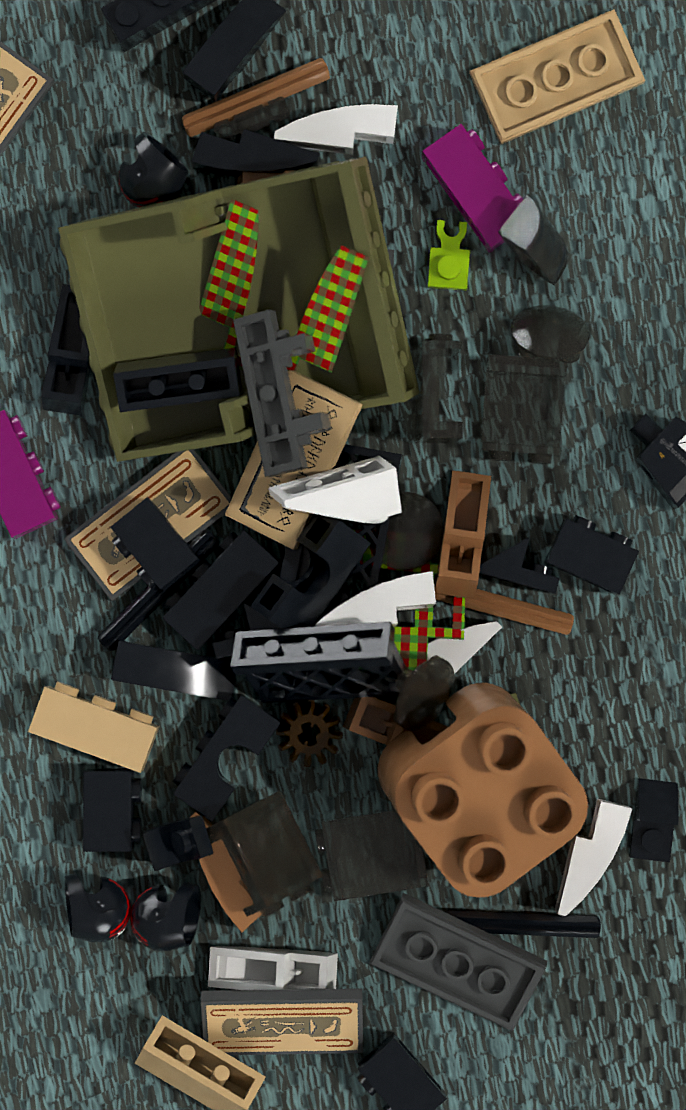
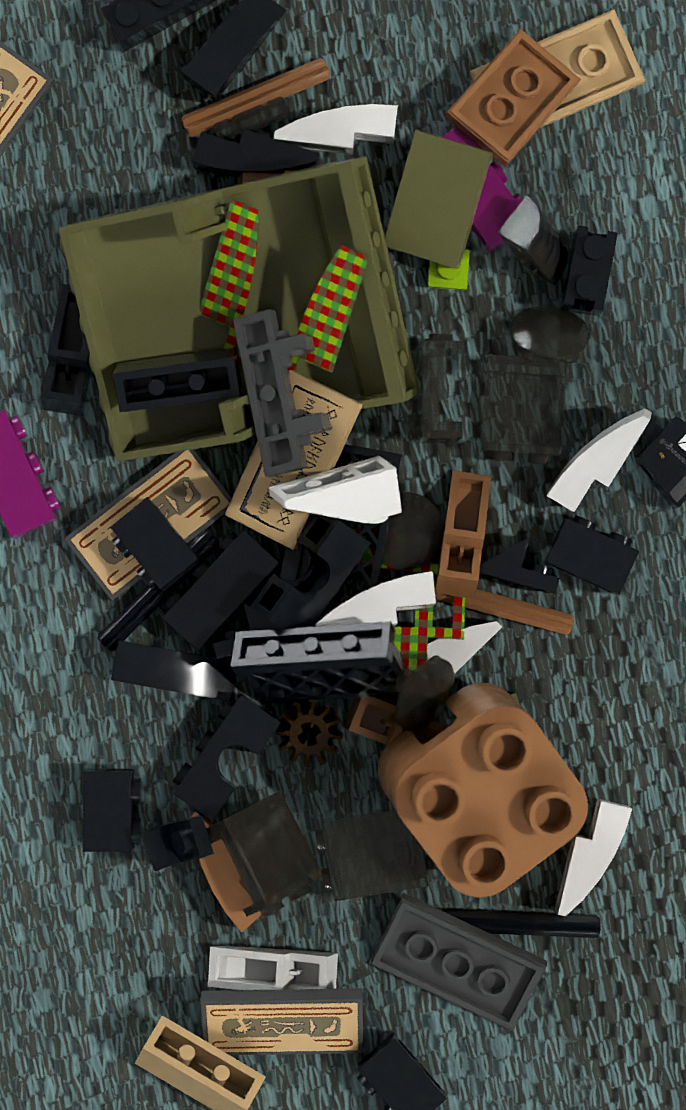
tan brick [28,681,160,773] -> none
black helmet [65,873,131,943] -> none
black helmet [119,132,188,208] -> none
black helmet [130,882,201,951] -> none
black slope [629,778,679,862] -> none
none -> olive tile [385,130,493,269]
none -> medium nougat tile [445,29,581,168]
none -> white slope [547,408,652,512]
none -> black brick [560,225,618,316]

